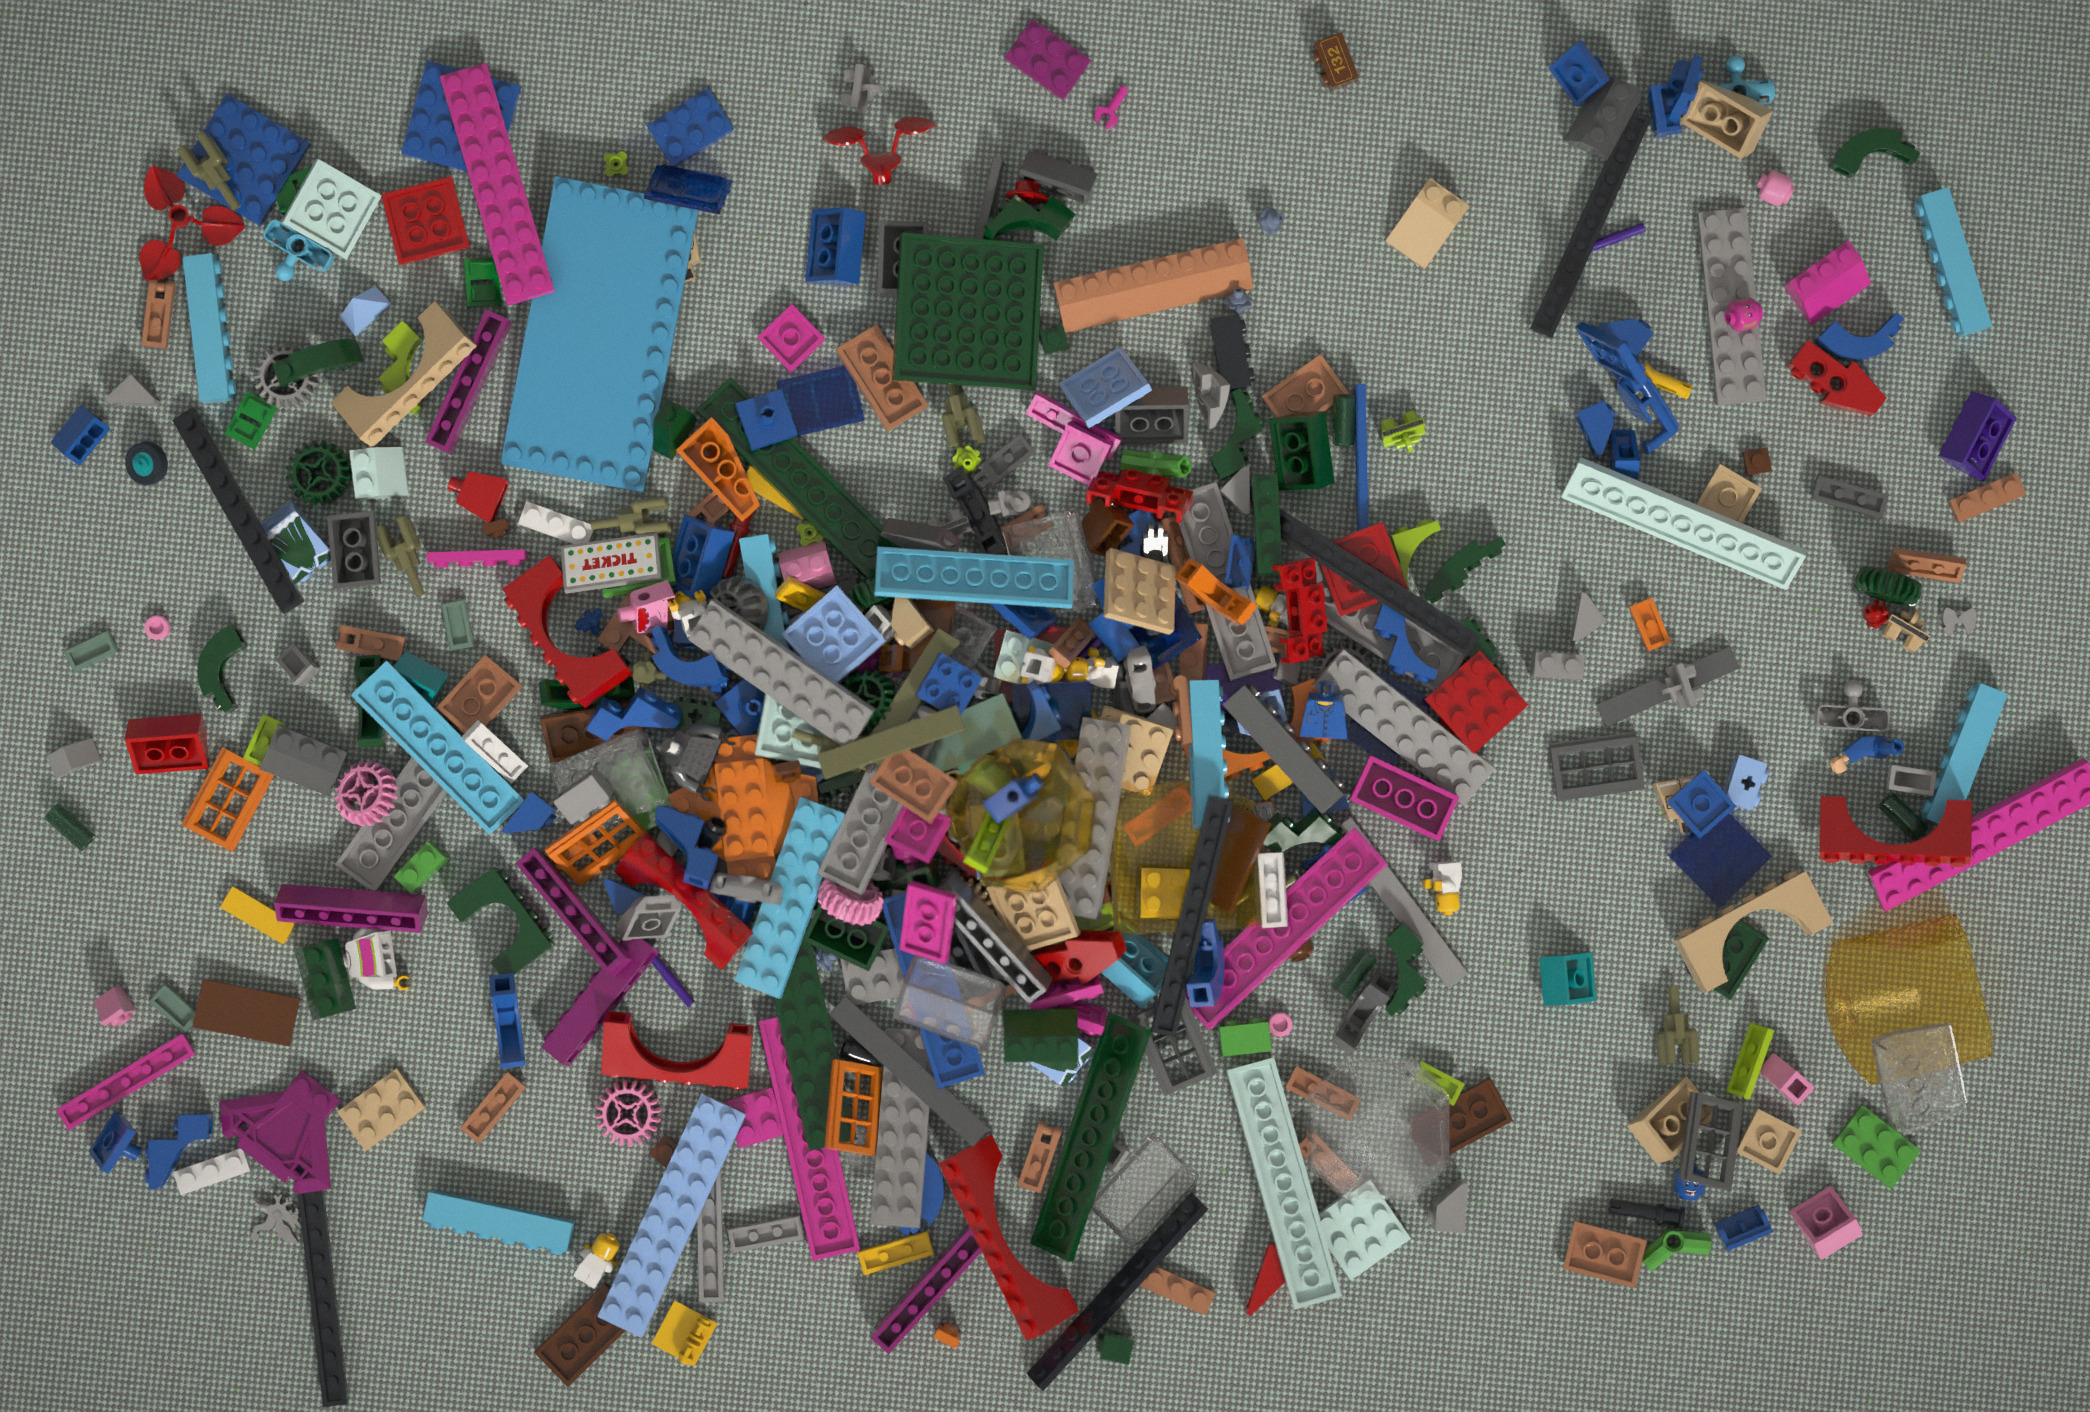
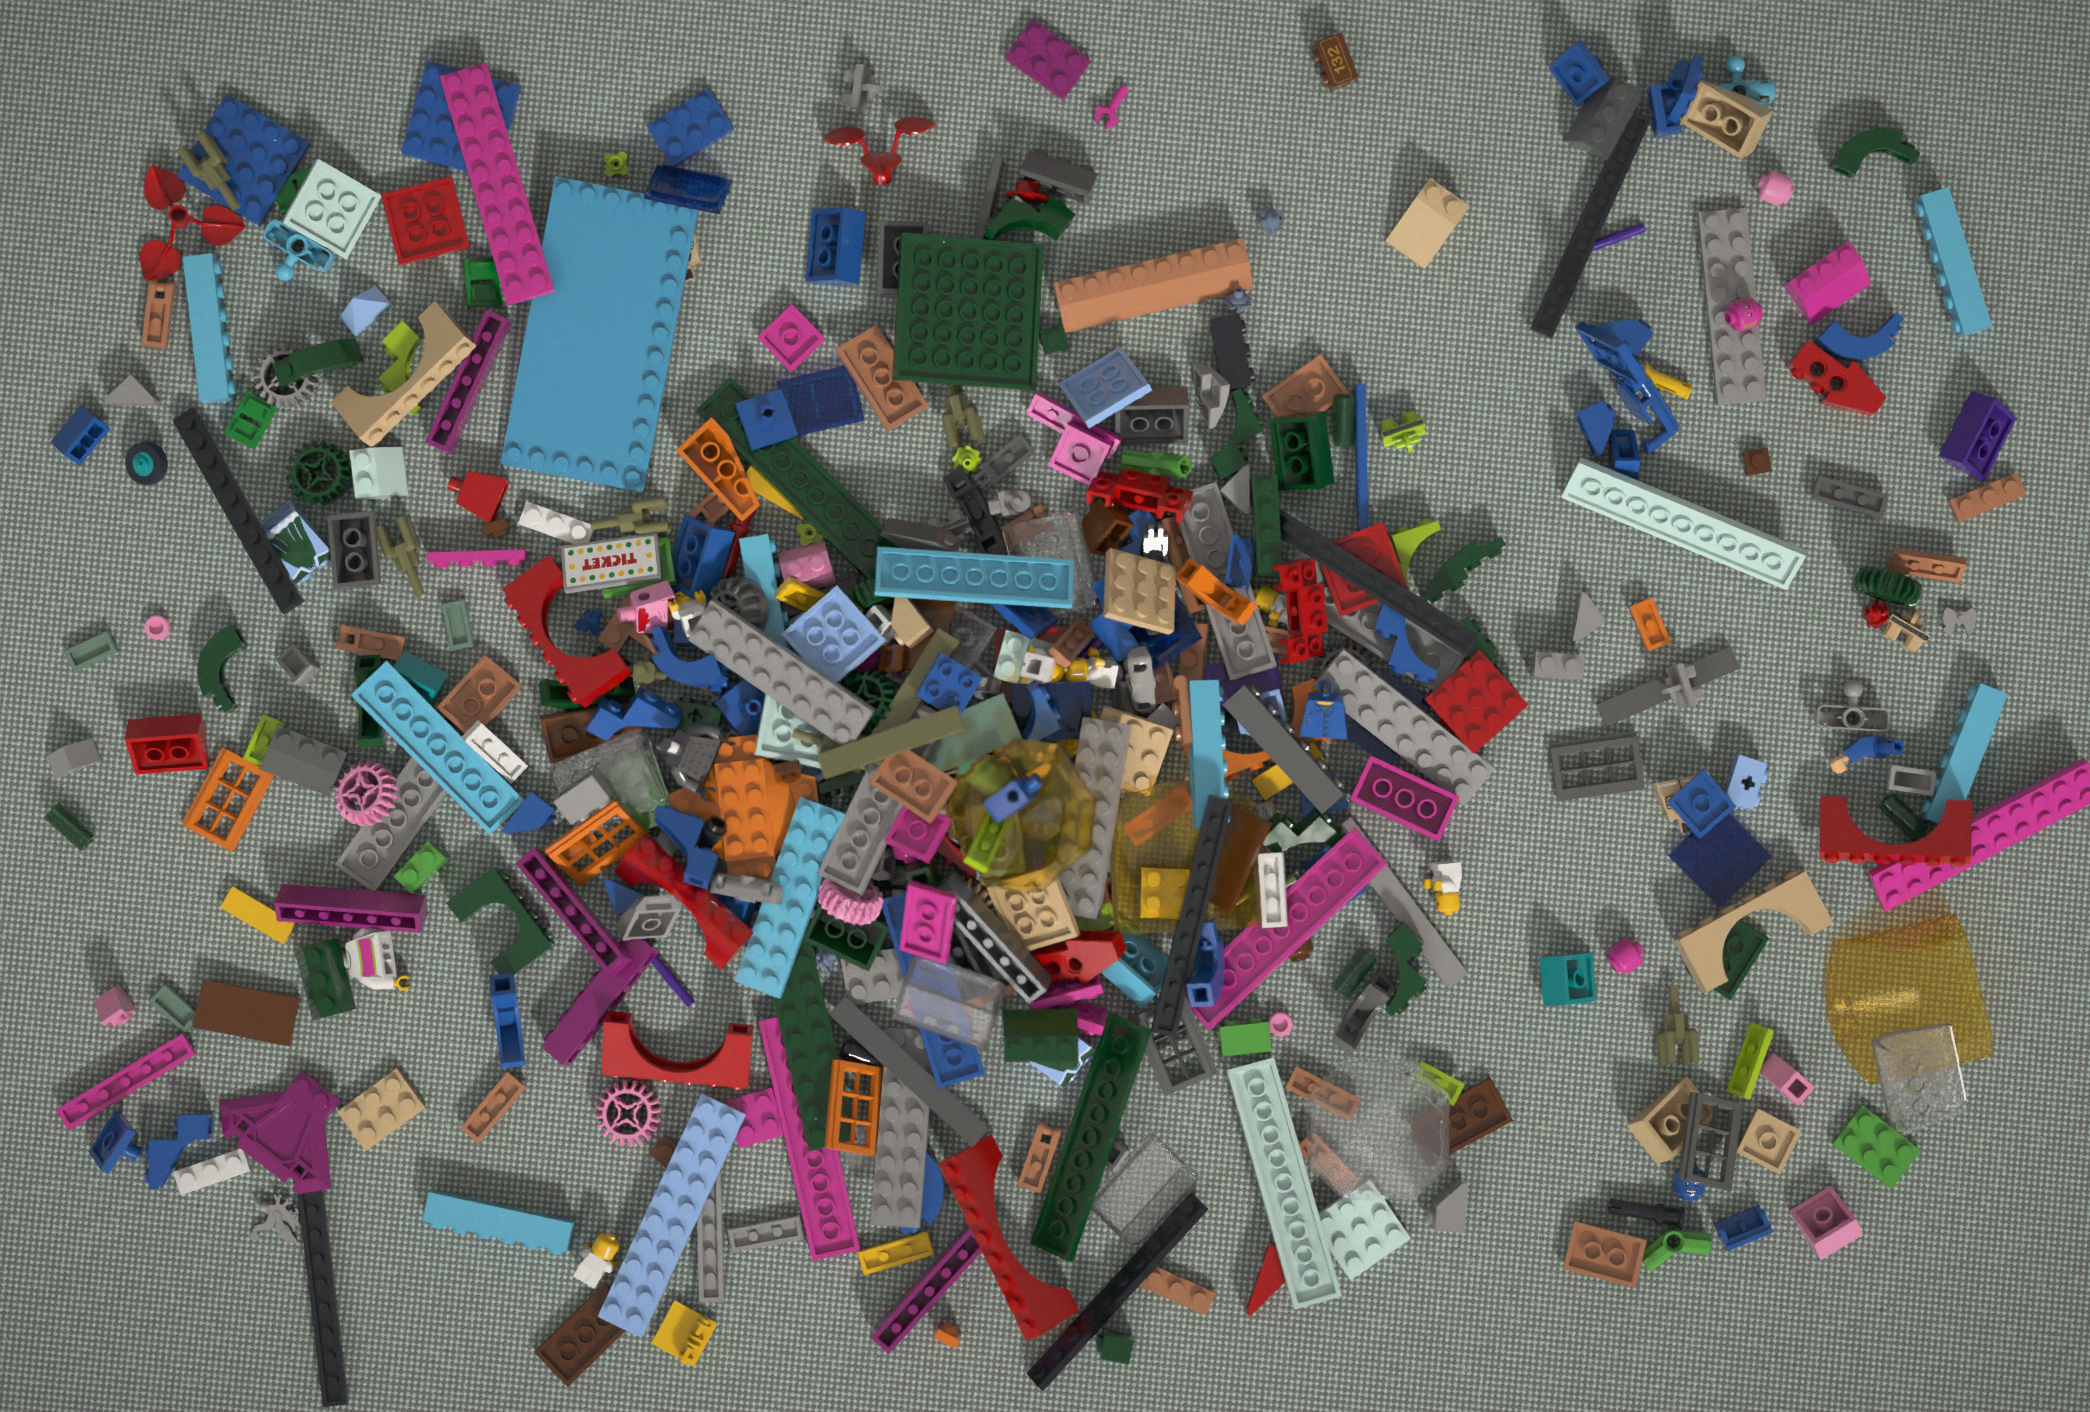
dark green slope [653,399,698,460] -> none
light grey tile [1272,654,1301,687] -> none
tan plate [1696,464,1762,523] -> none
none -> dark pink head [1606,938,1644,974]

